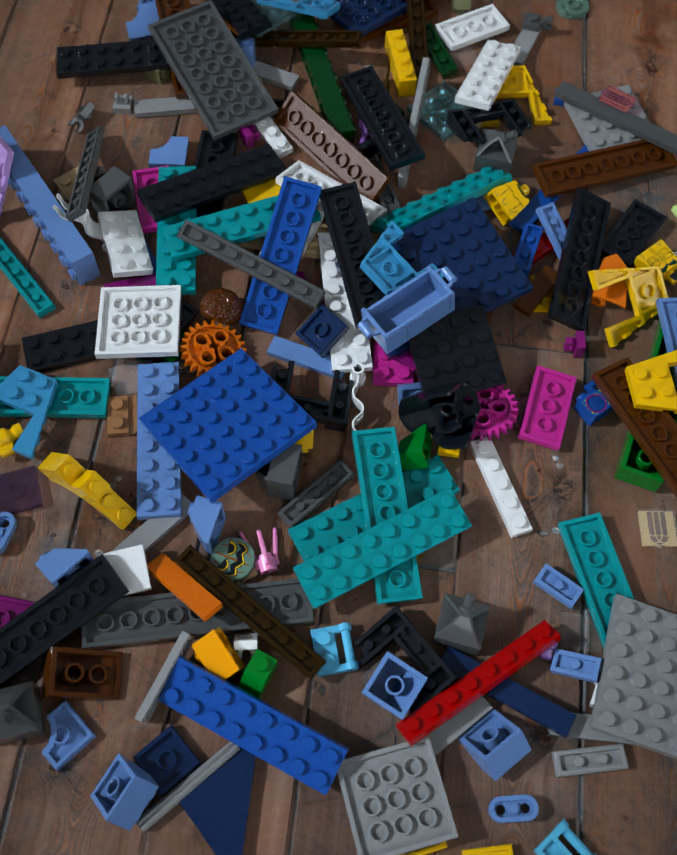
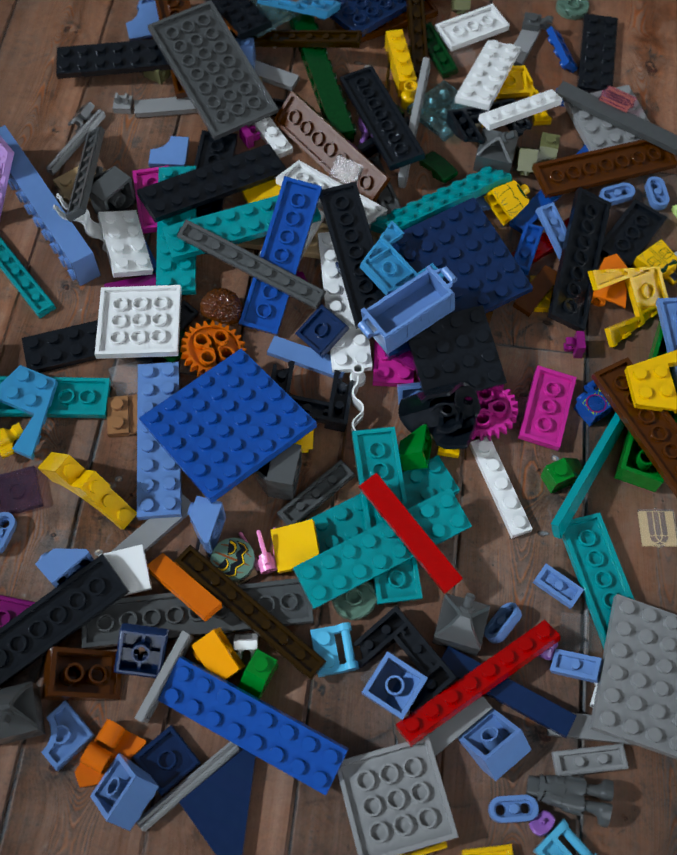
none -> light grey axle [46,109,106,175]
none -> orange panel [74,719,147,788]
none -> dark blue brick [114,623,169,678]
none -> yellow tile [271,519,321,574]
none -> clear piece [329,154,364,184]
none -> sand green tile [332,581,376,621]
none -> red tile [358,472,463,594]
none -> yellow piece [400,80,417,110]
none -> dark green slope [419,151,458,183]
none -> white plate [478,89,563,130]
none -> medium blue plate [484,602,522,644]
none -> olive slope [515,146,539,175]
none -> dark grey piece [526,774,614,828]
none -> medium lavender piece [529,810,555,837]
none -> olive slope [537,132,560,163]
none -> green slope [540,458,583,494]
none -> blue plate [546,26,578,73]
none -> teal tile [551,412,625,539]
none -> black plate [577,13,618,93]
none -> medium blue plate [599,182,635,206]
none -> medium blue plate [644,176,670,210]

